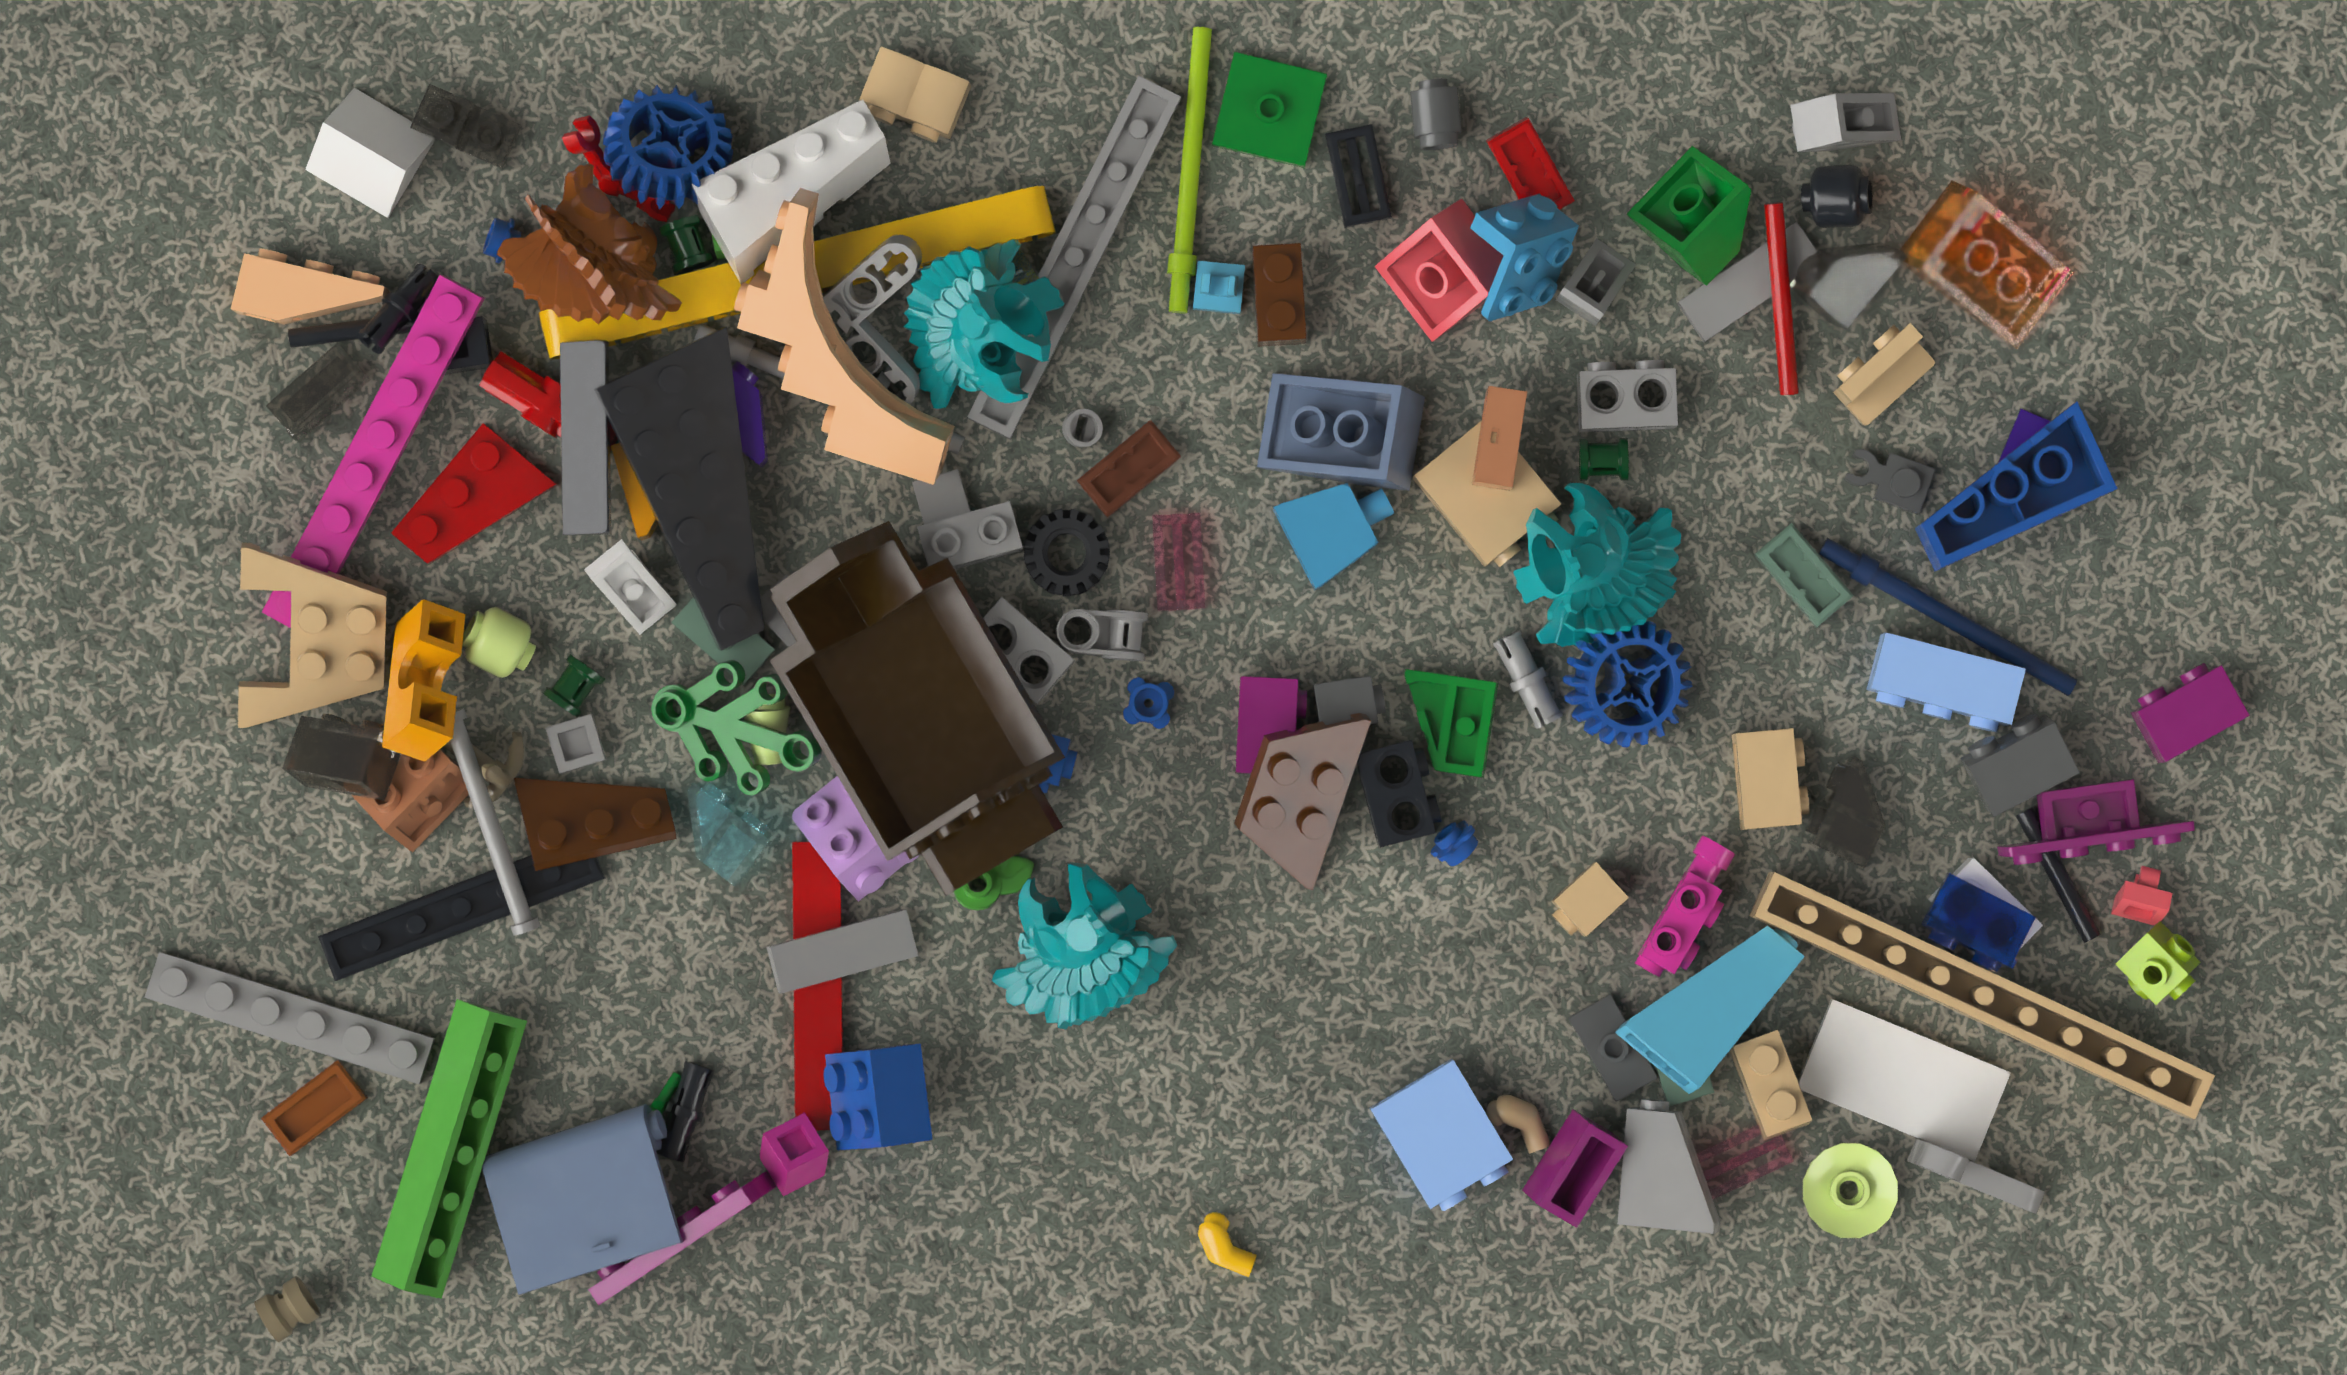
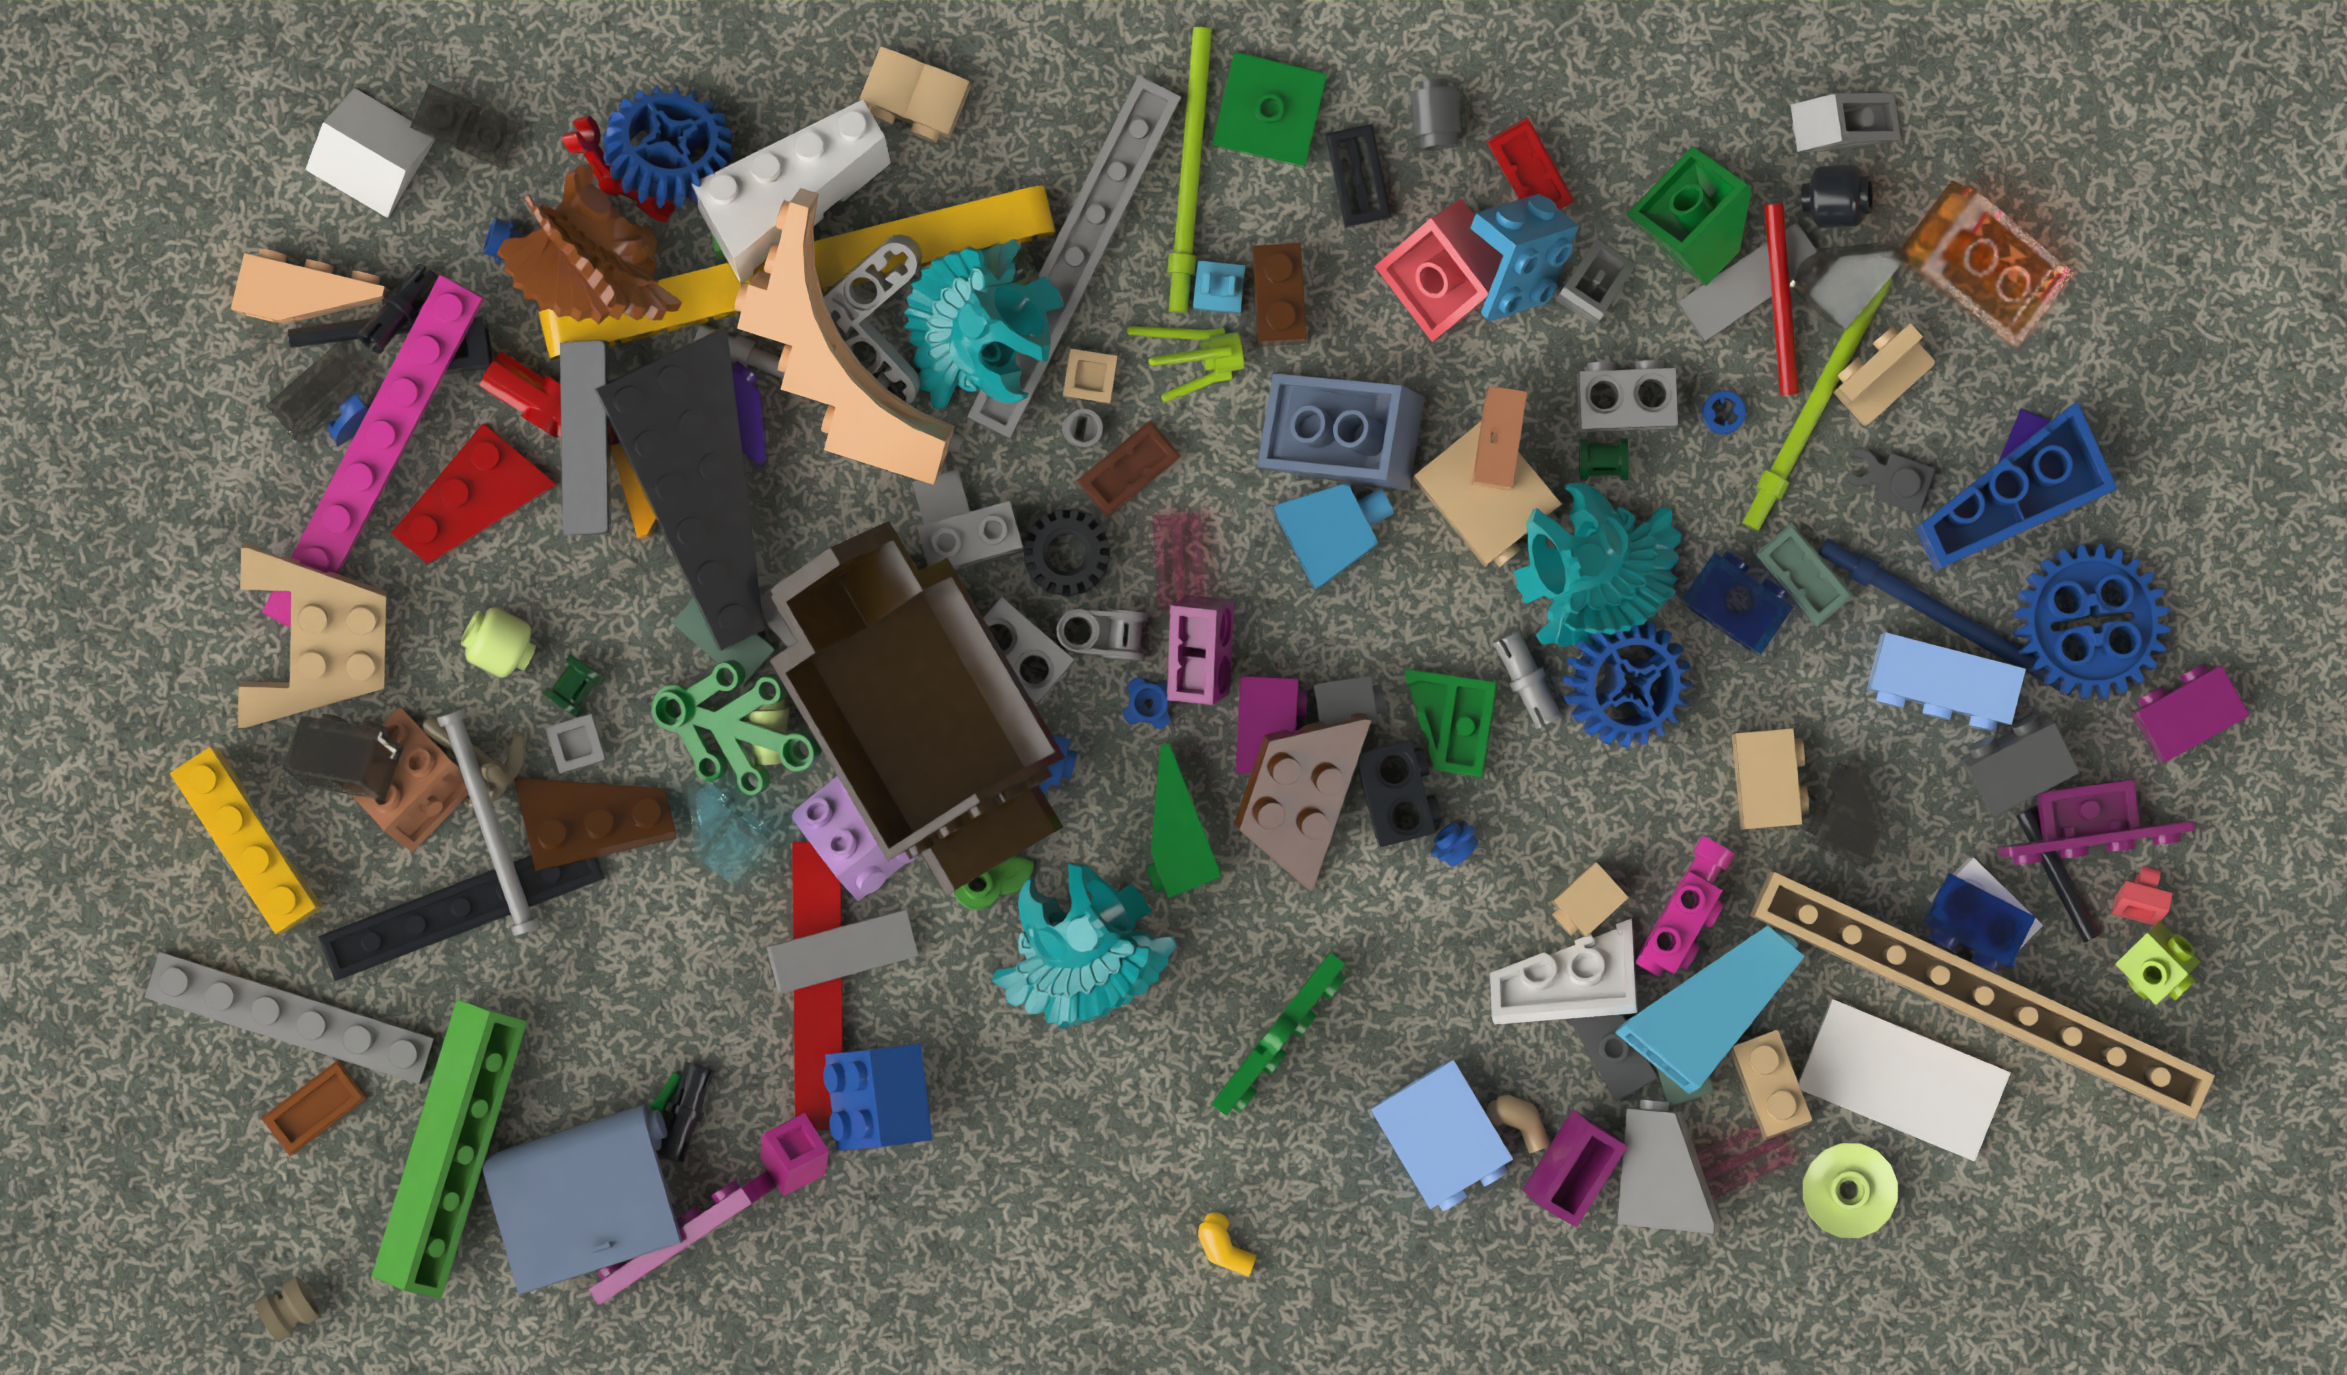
light orange arch [382,599,466,762] -> none
white slope [584,539,677,635] -> none
dark green bush [659,215,715,275] -> none
light grey beam [1907,1139,2045,1214] -> none
none -> yellow arch [170,747,324,934]
none -> blue tile [328,393,369,447]
none -> tan plate [1063,349,1118,405]
none -> lime plant [1127,326,1244,402]
none -> green slope [1145,743,1222,898]
none -> magenta brick [1167,595,1234,705]
none -> green hinge [1211,952,1347,1116]
none -> white wing [1490,918,1638,1025]
none -> clear blue brick [1678,551,1794,656]
none -> blue bush [1702,391,1746,435]
none -> lime bar [1742,271,1893,532]
none -> blue gear [2013,544,2171,700]

